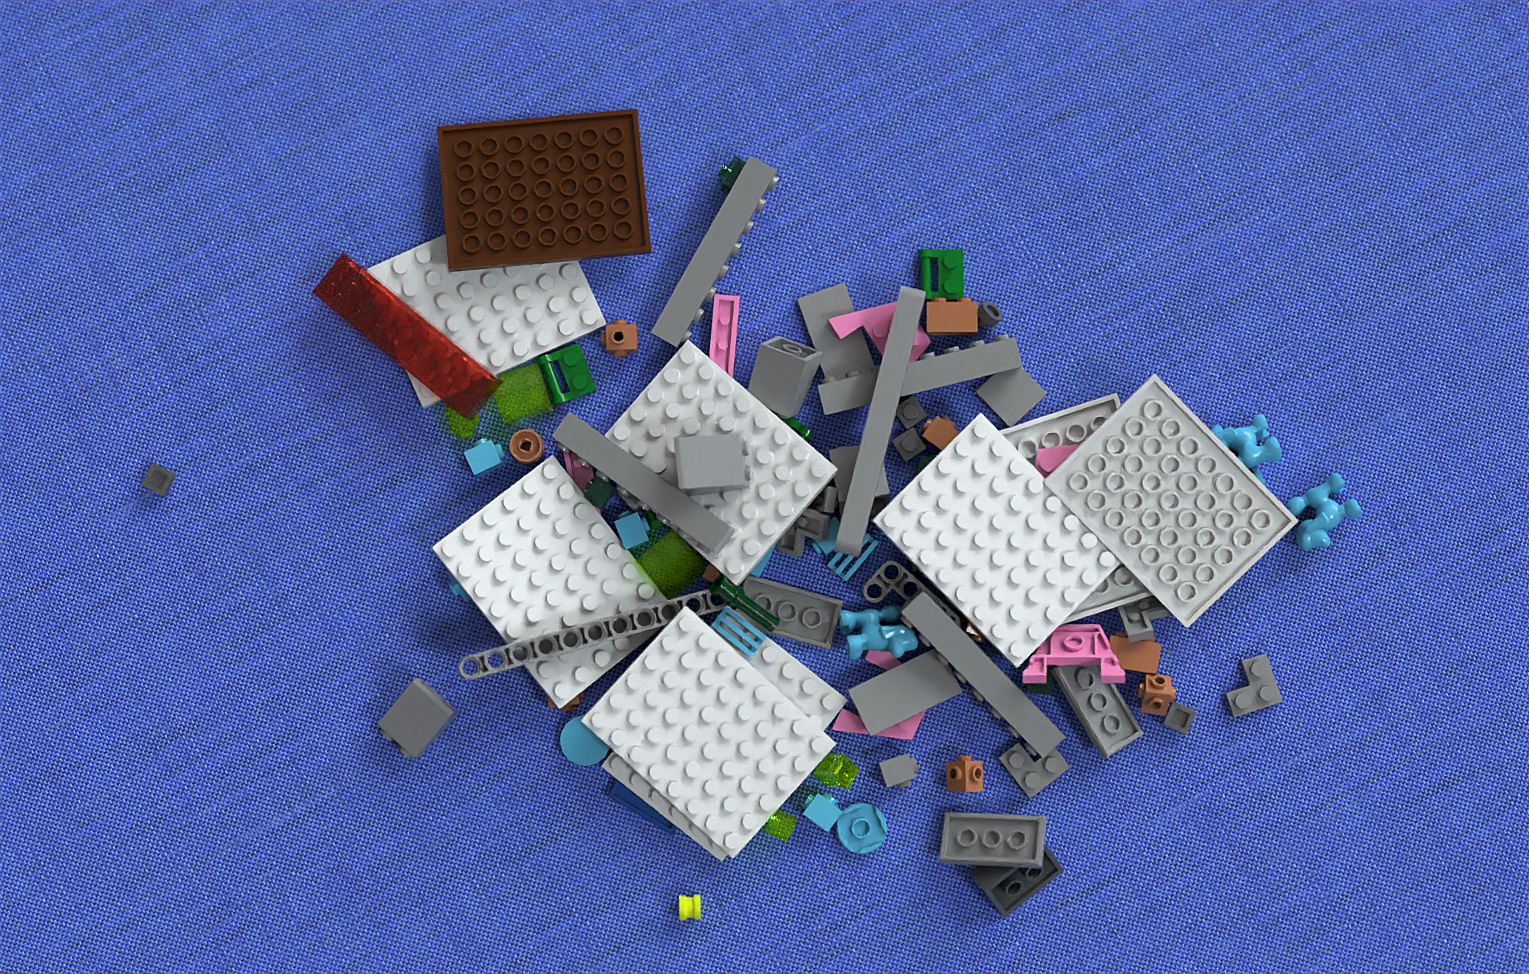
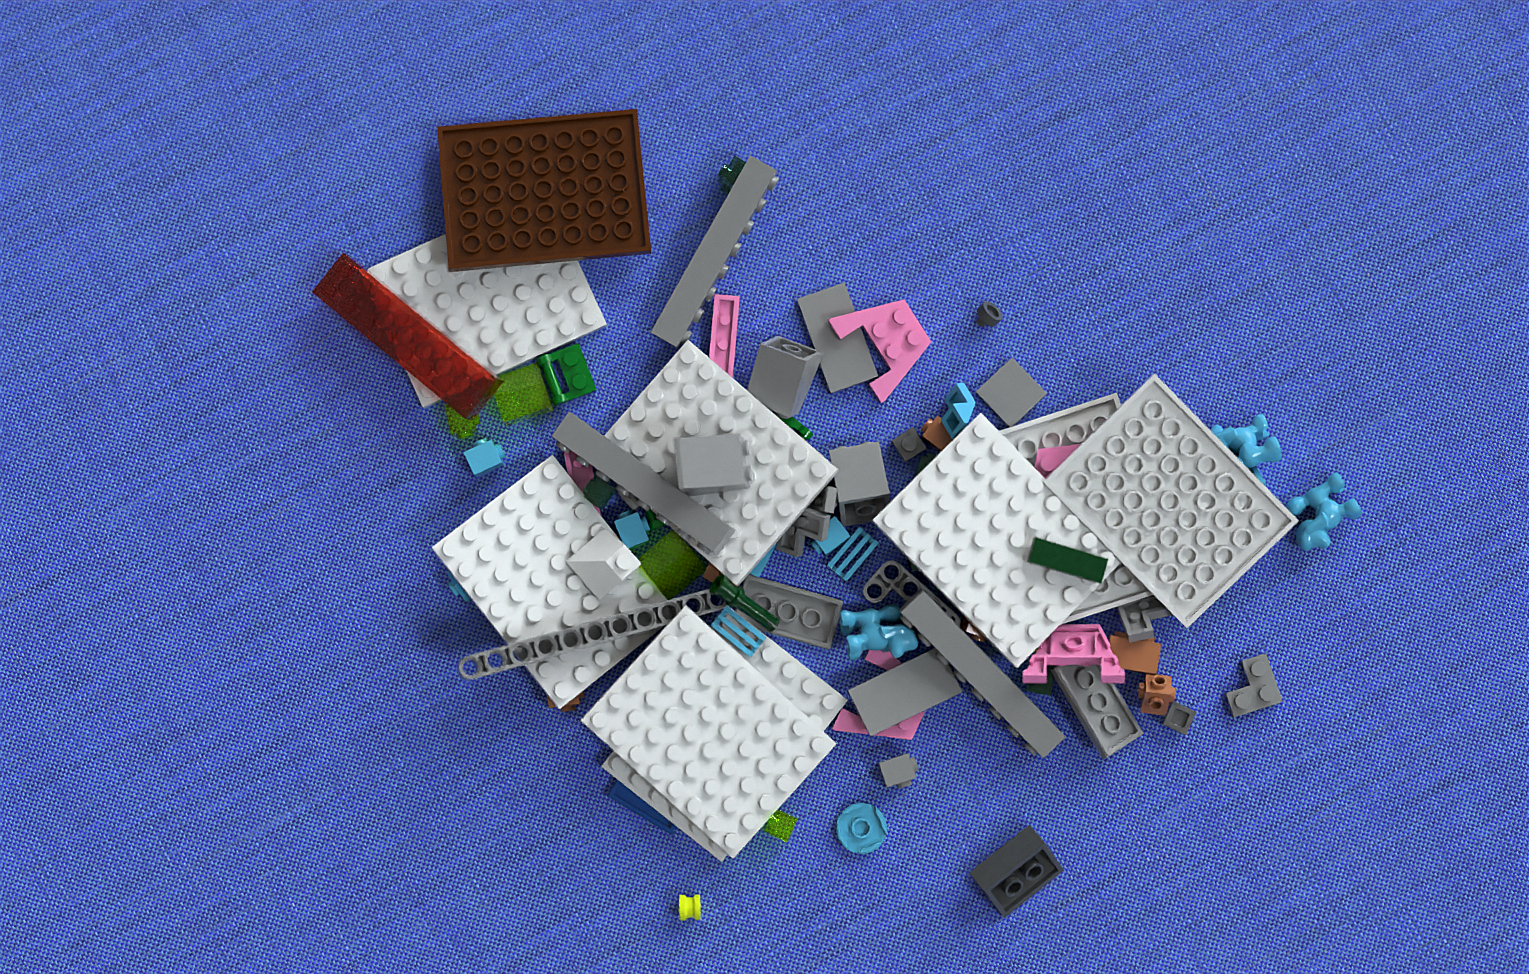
flat silver plate [141,463,177,497] -> none
light grey slope [378,678,459,759] -> none
nougat wheel [509,429,545,466] -> none
medium azure tile [560,715,610,766] -> none
nougat brick [601,320,638,358] -> none
medium azure brick [802,792,843,832] -> none
clear neon green brick [813,753,860,790] -> none
light grey brick [817,334,1023,416] -> none
light grey beam [834,285,926,557] -> none
flat silver plate [896,395,928,431] -> none
green plate [918,249,964,301] -> none
nougat brick [925,298,978,336] -> none
light grey tile [939,812,1047,868] -> none
nougat brick [946,756,983,792] -> none
light grey plate [998,742,1070,798] -> none
none -> white slope [566,528,641,600]
none -> medium azure slope [941,383,975,440]
none -> dark green tile [1027,537,1108,584]

